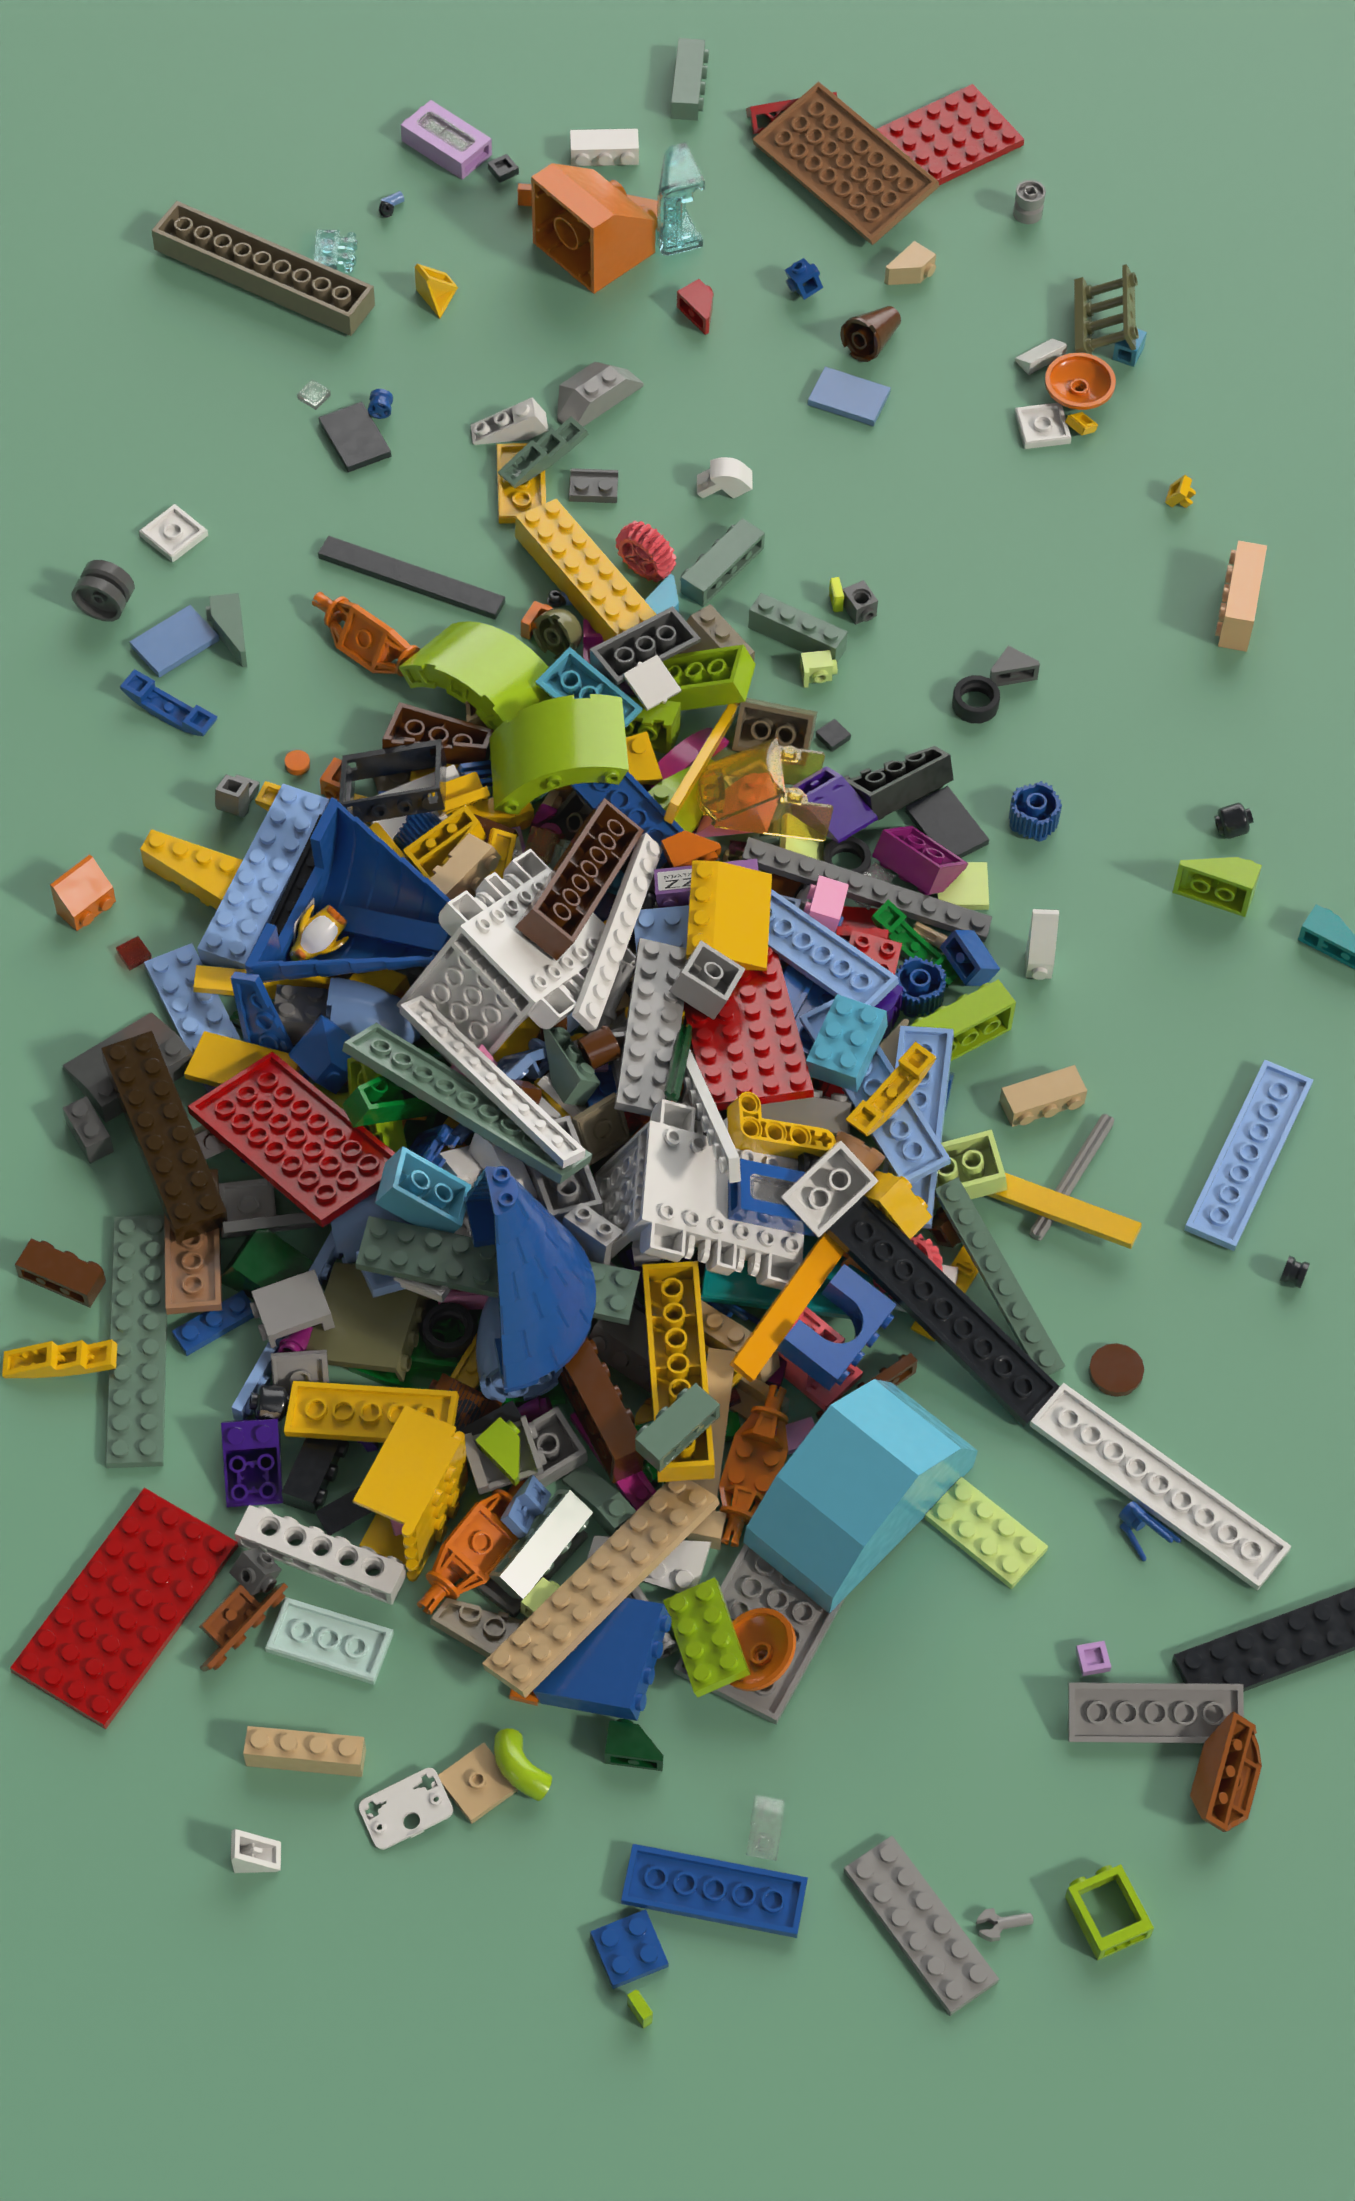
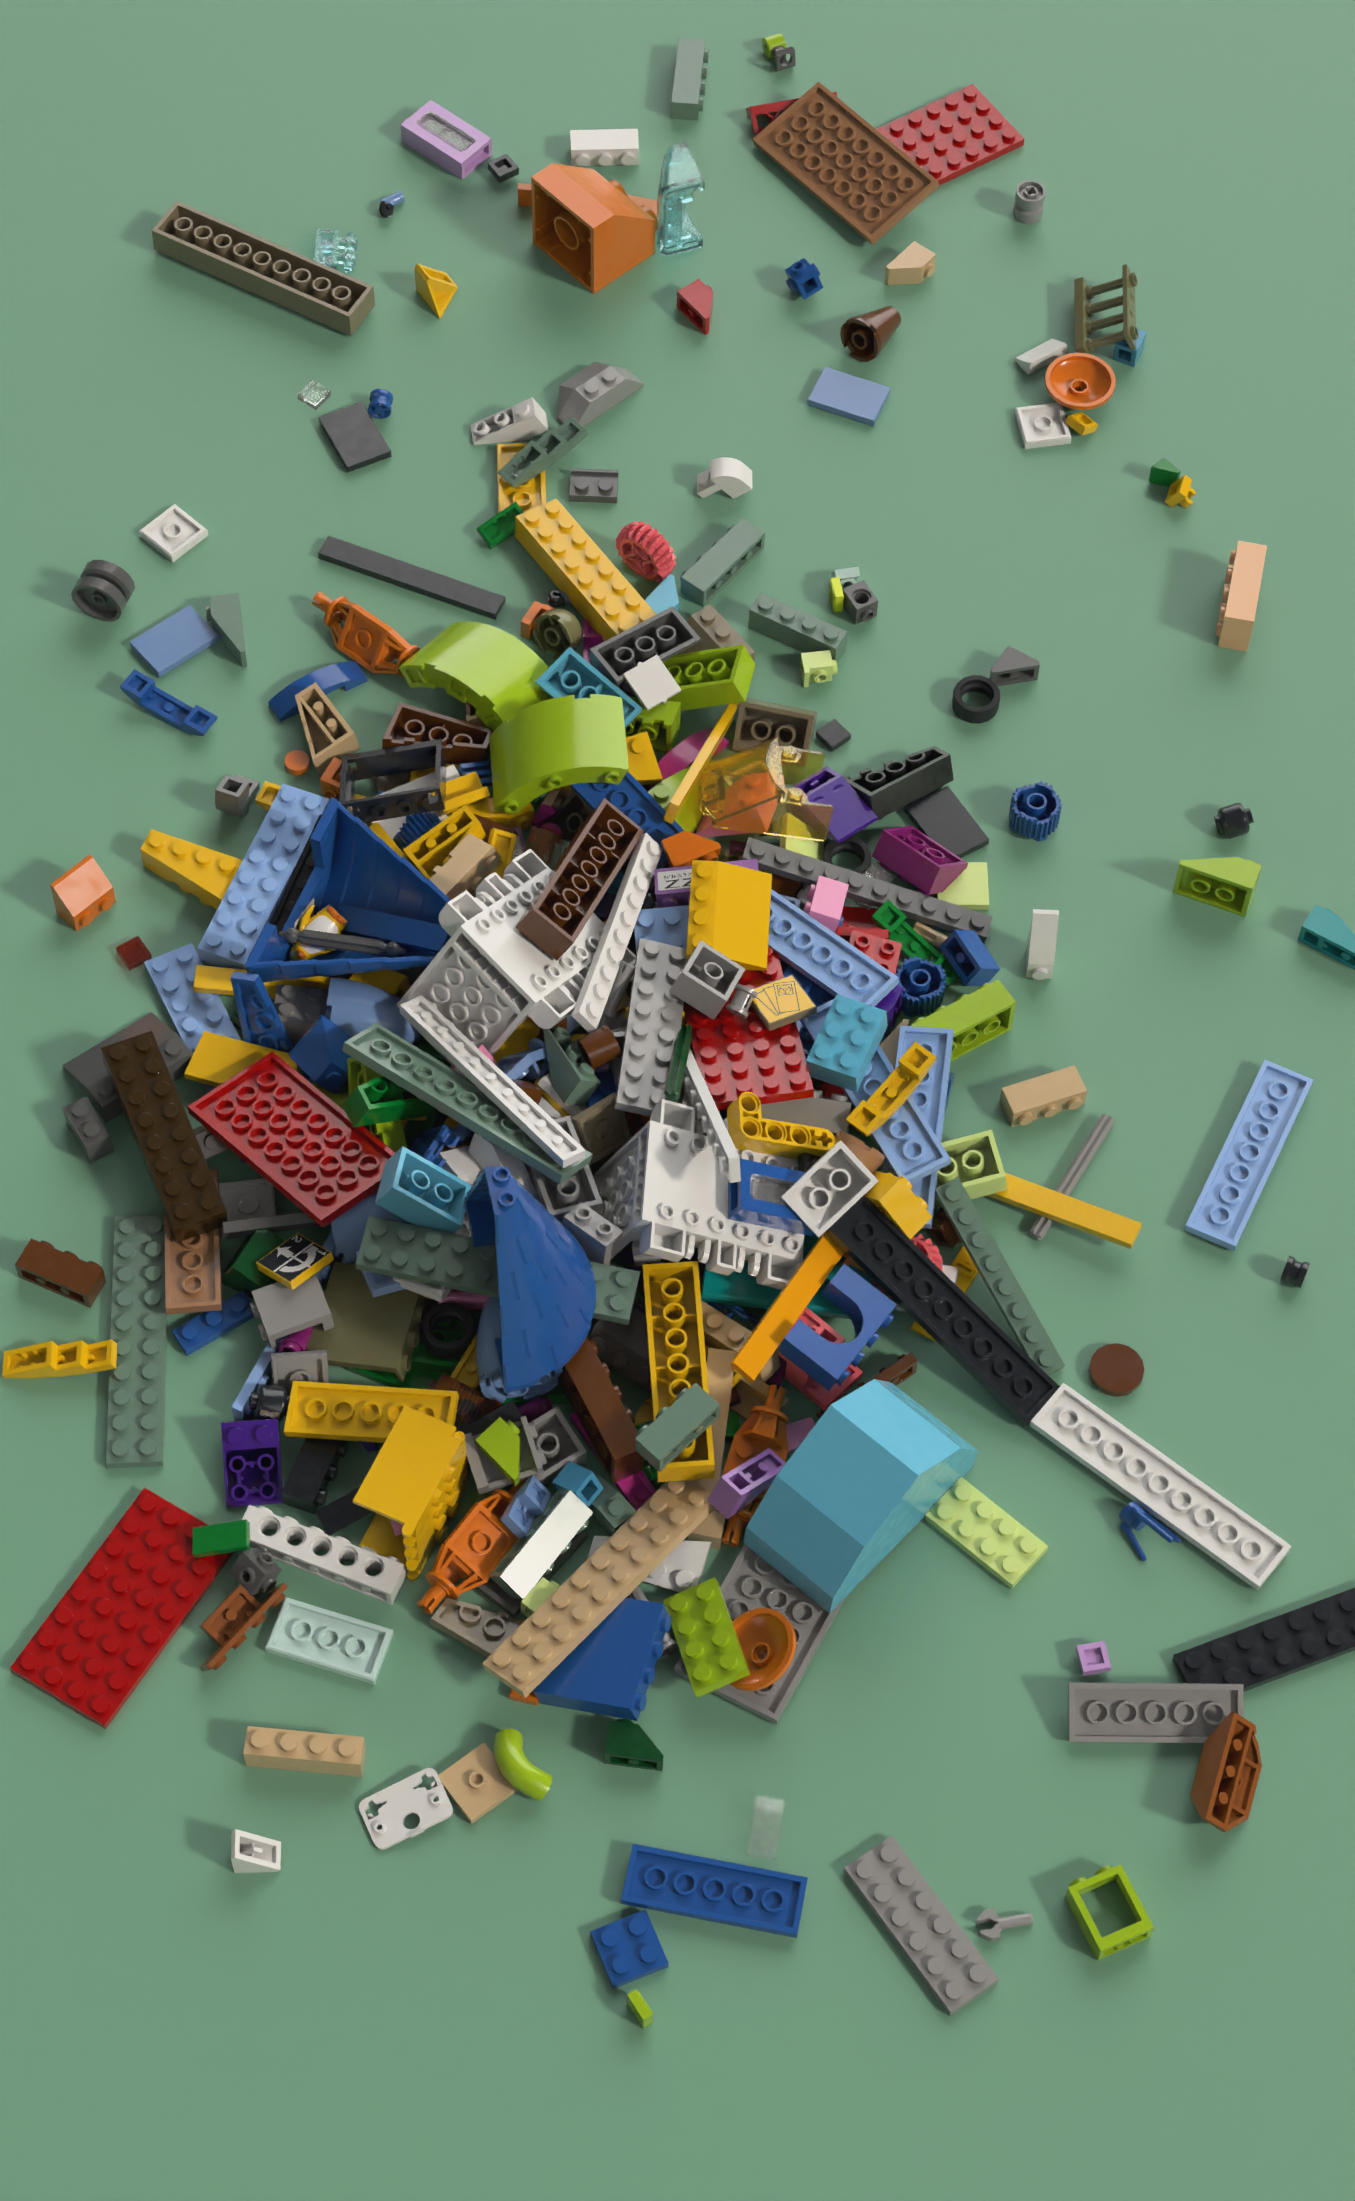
none -> green tile [193,1519,250,1558]
none -> tile [256,1233,334,1290]
none -> blue slope [268,661,368,722]
none -> dark grey wheel [279,927,406,958]
none -> tan wedge [295,682,361,775]
none -> green plate [476,501,524,549]
none -> dark azure brick [552,1461,604,1507]
none -> medium lavender slope [707,1448,785,1519]
none -> light grey bush [726,984,758,1018]
none -> yellow tile [750,975,817,1031]
none -> leg [762,33,796,72]
none -> light aqua tile [831,567,860,589]
none -> green slope [1149,458,1181,487]

